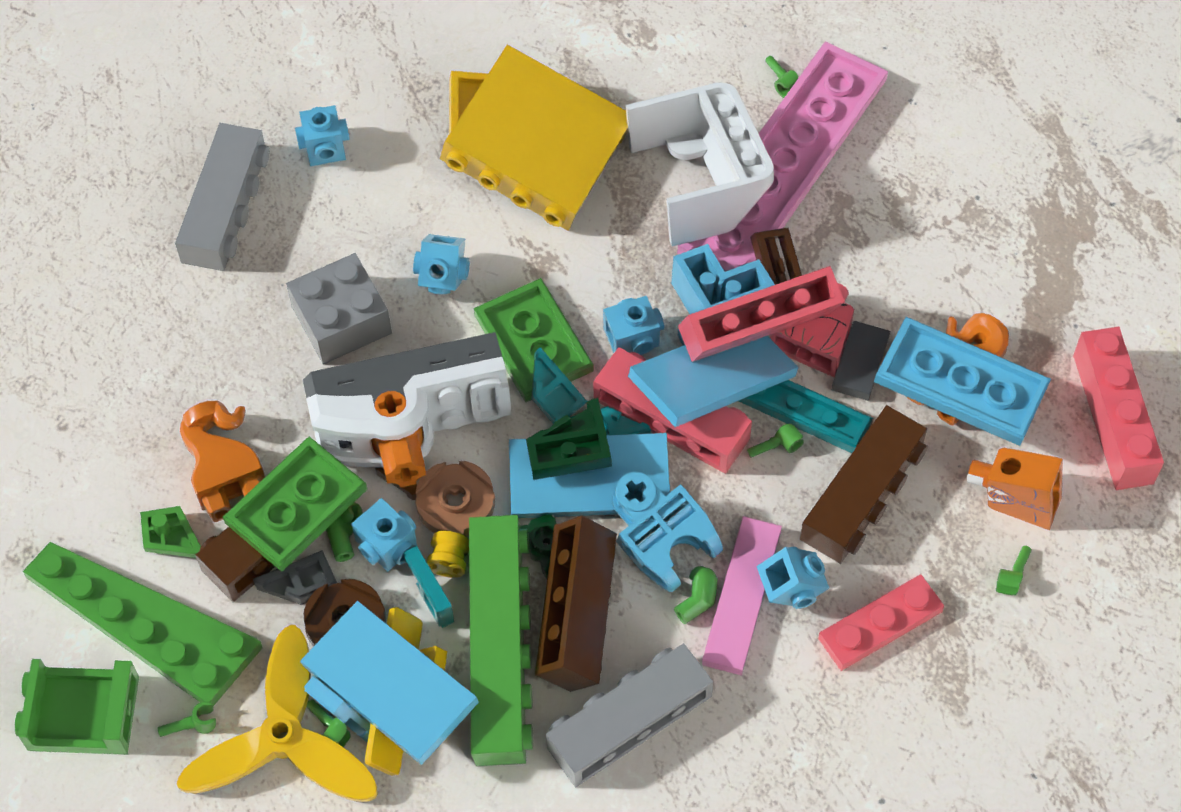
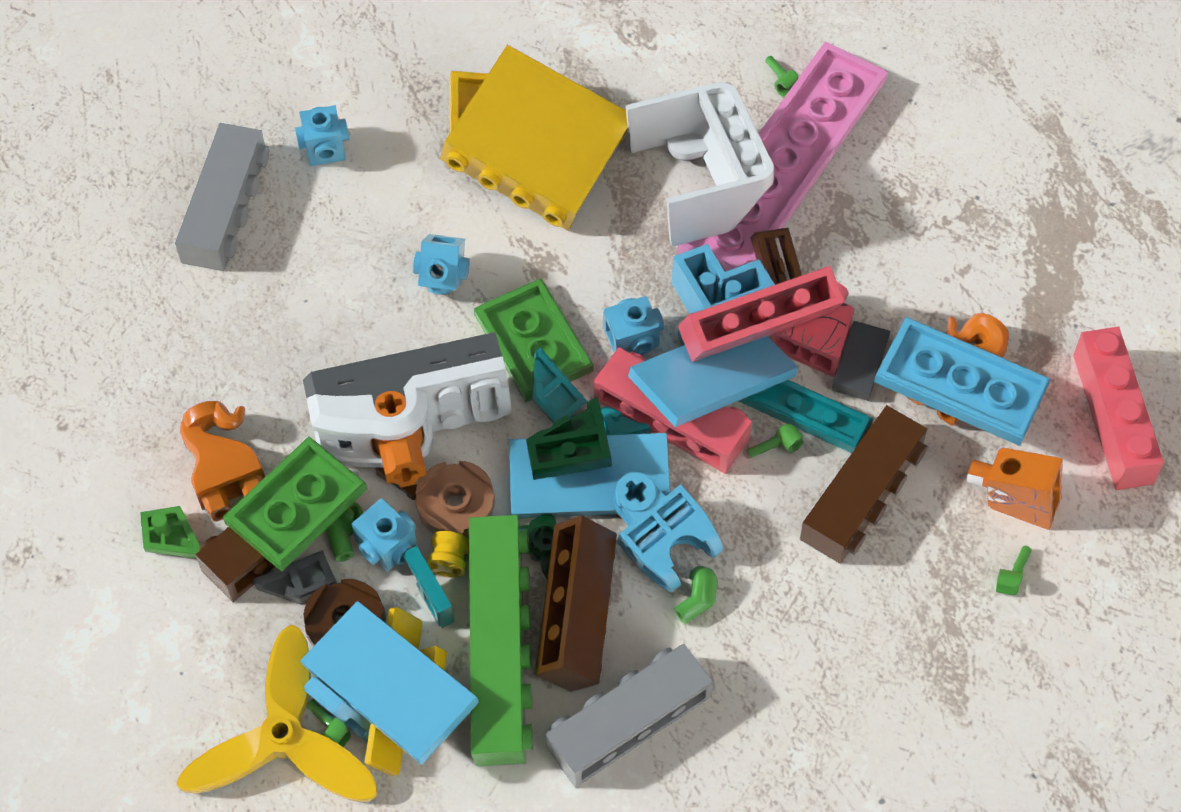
bright green panel [15,659,139,755] -> none
bright green wing [23,542,263,706] -> none
bright green hand [158,702,216,737] -> none
light grey brick [286,253,392,364] -> none
bright pink tile [702,516,782,676] -> none
medium azure brick [756,547,829,609] -> none
coral plate [818,574,944,671] -> none

